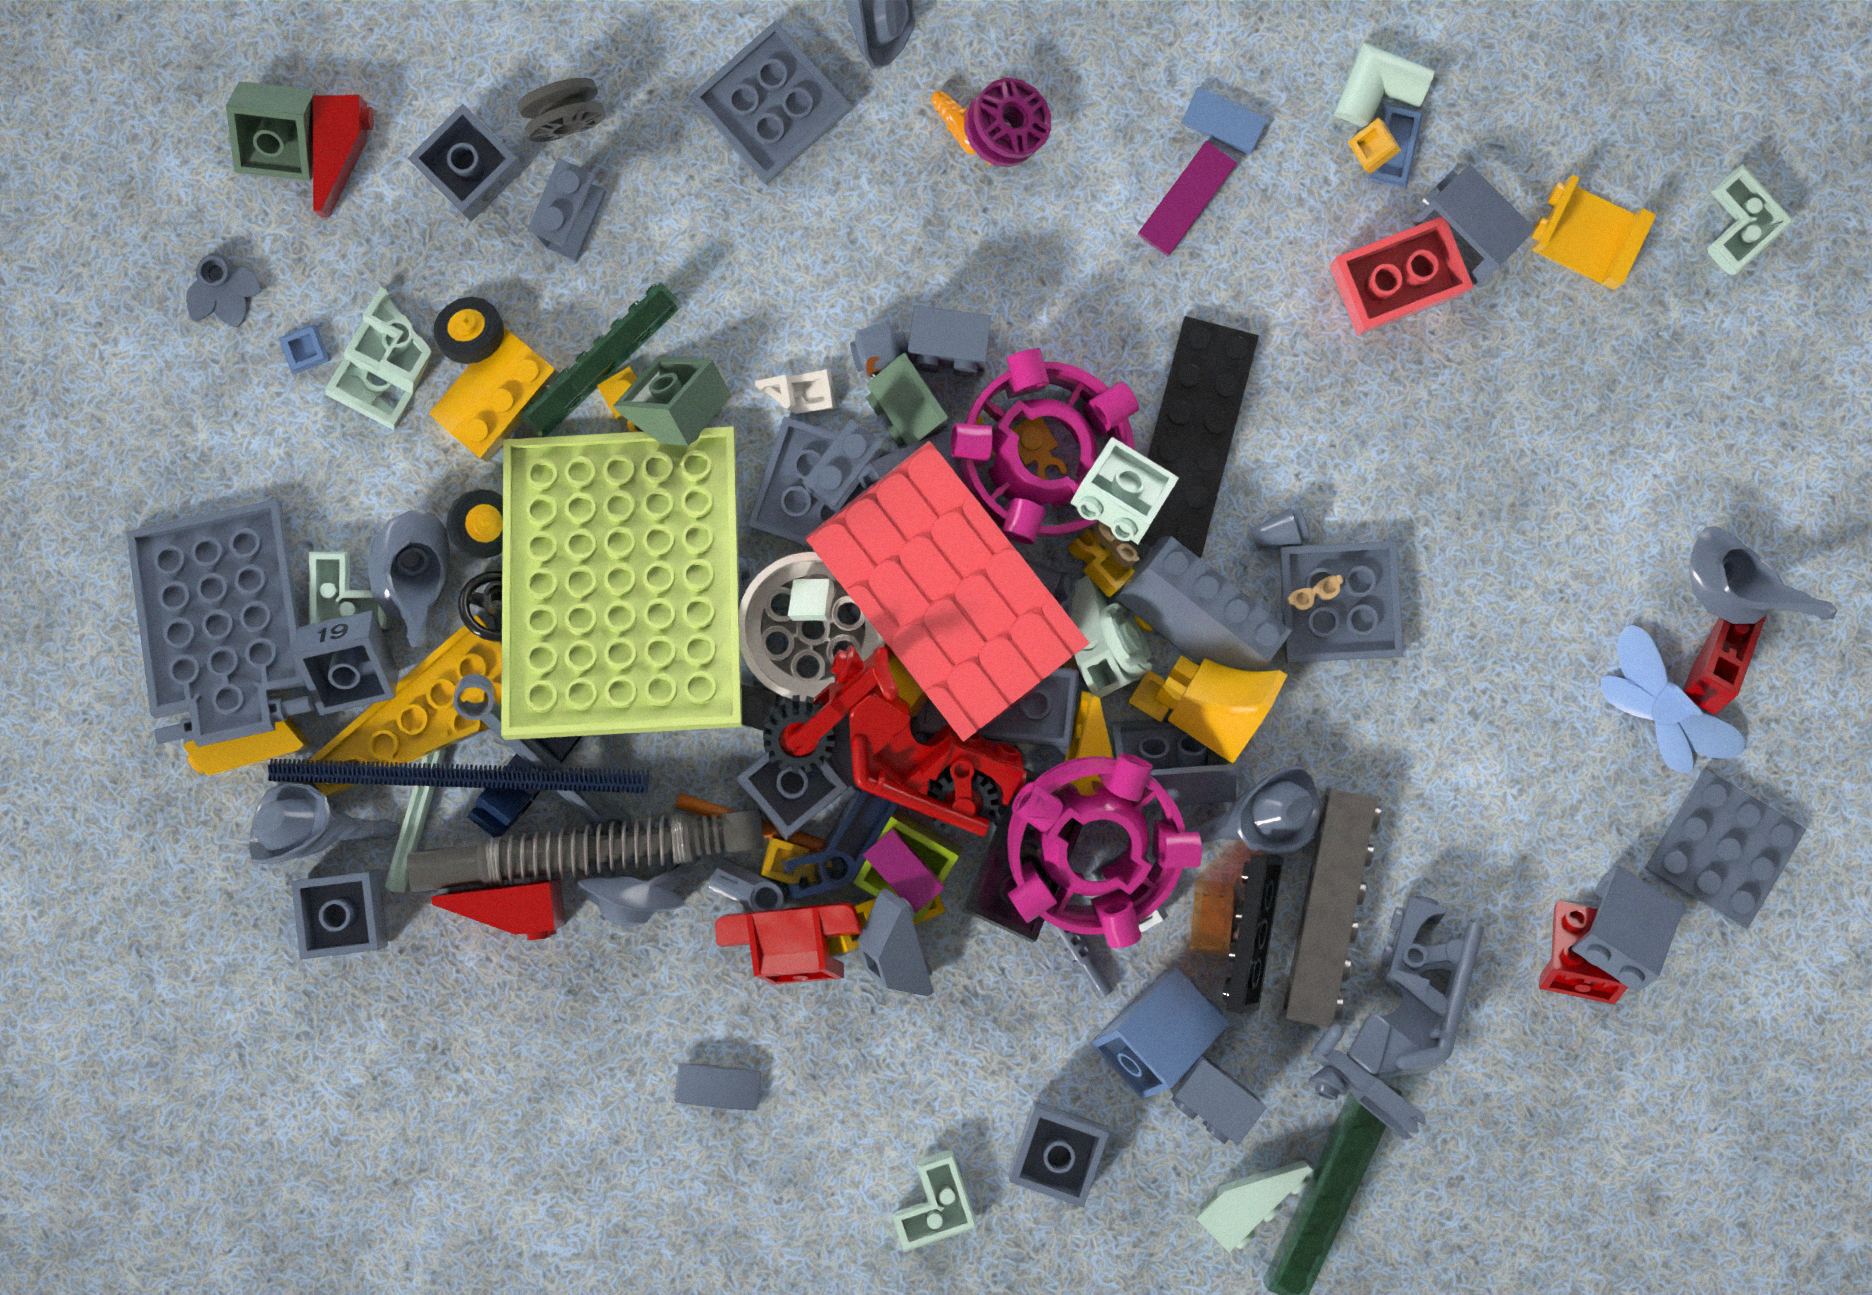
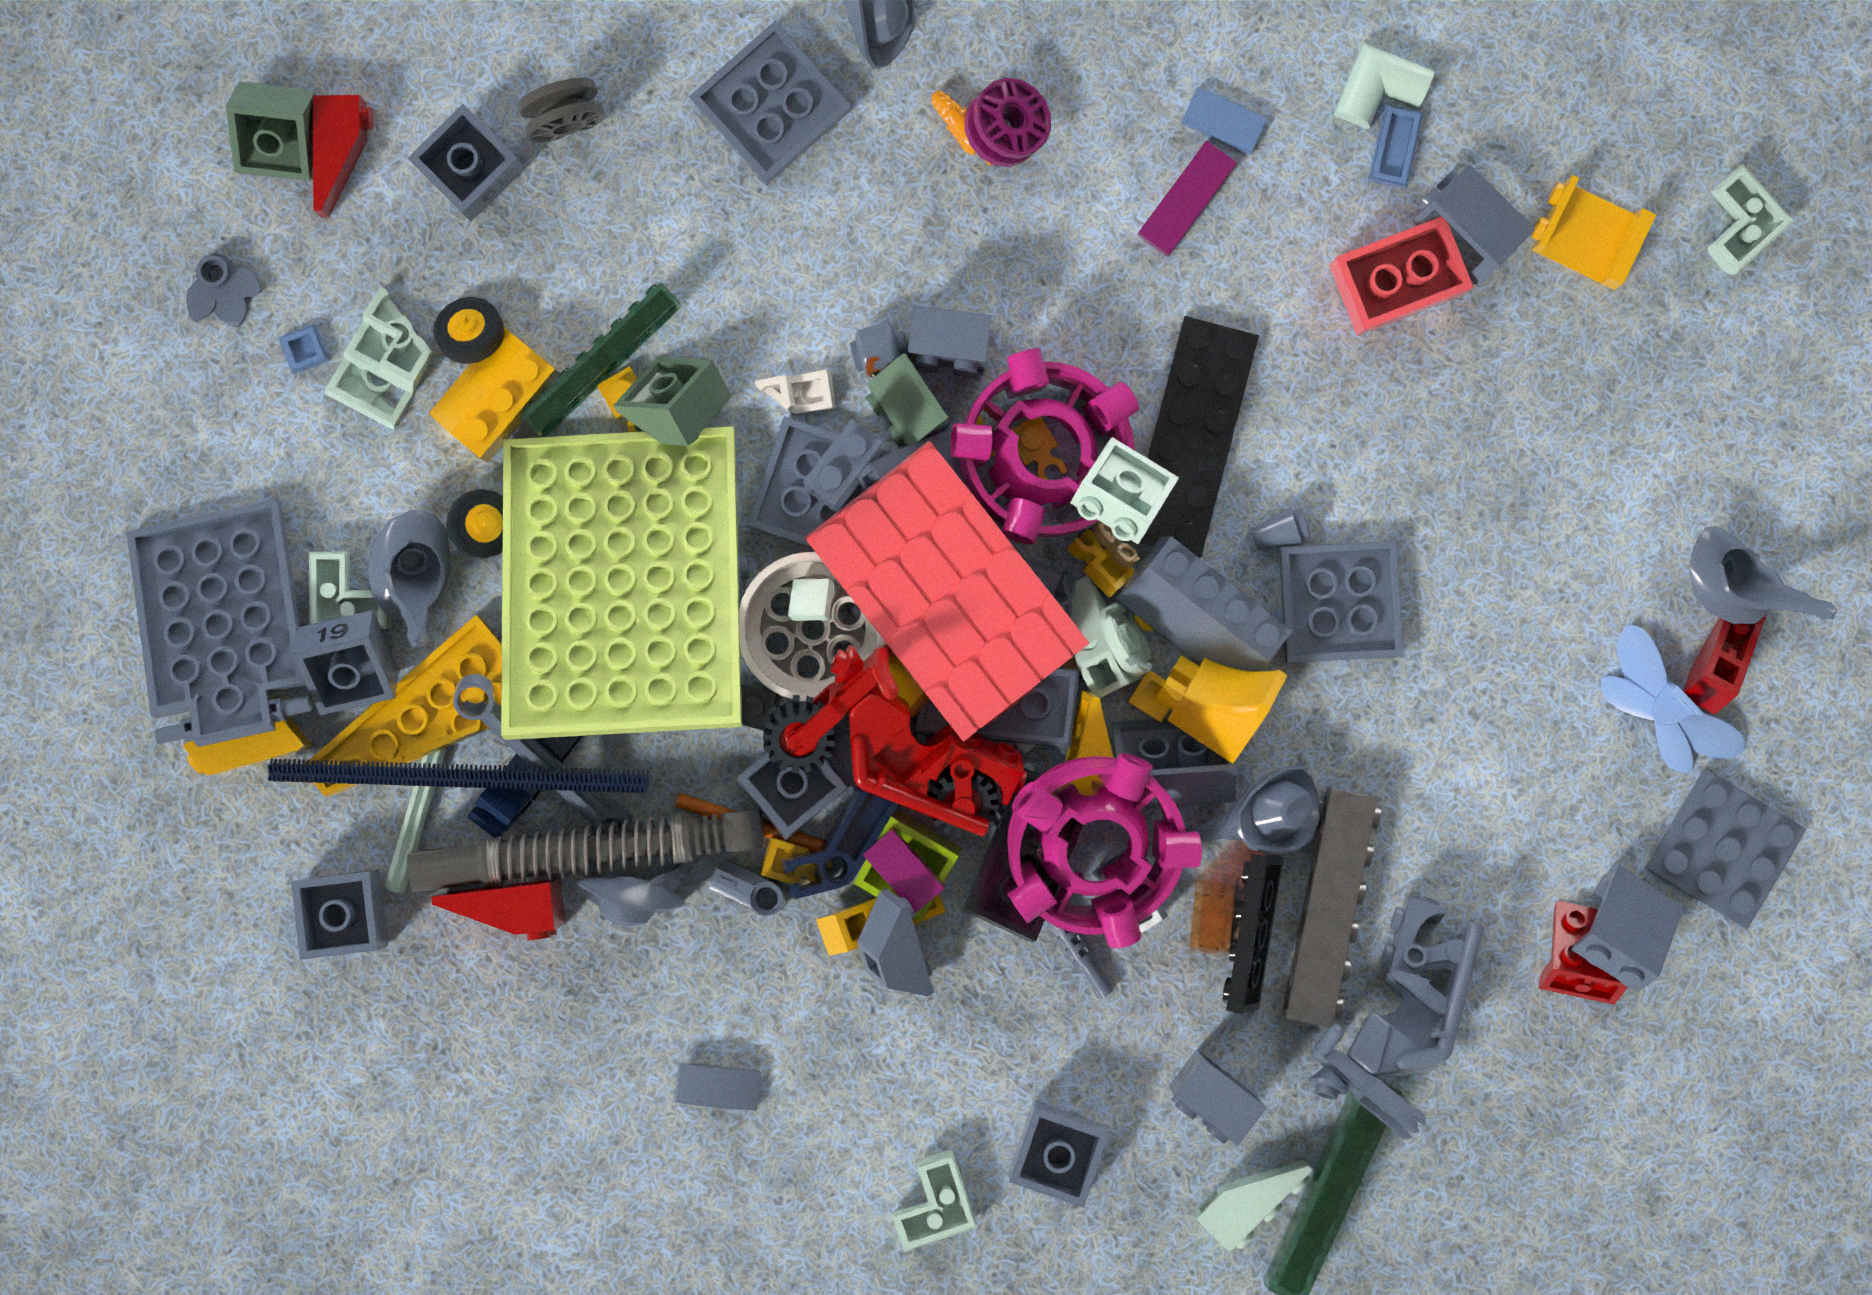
sand blue hat [249,782,399,864] -> none
black piece [458,571,502,642] -> none
sand blue panel [527,158,606,262] -> none
red plate [715,902,863,985] -> none
medium blue slope [1090,967,1230,1100] -> none
tan piece [1286,575,1343,611] -> none
yellow tile [1347,118,1402,174] -> none

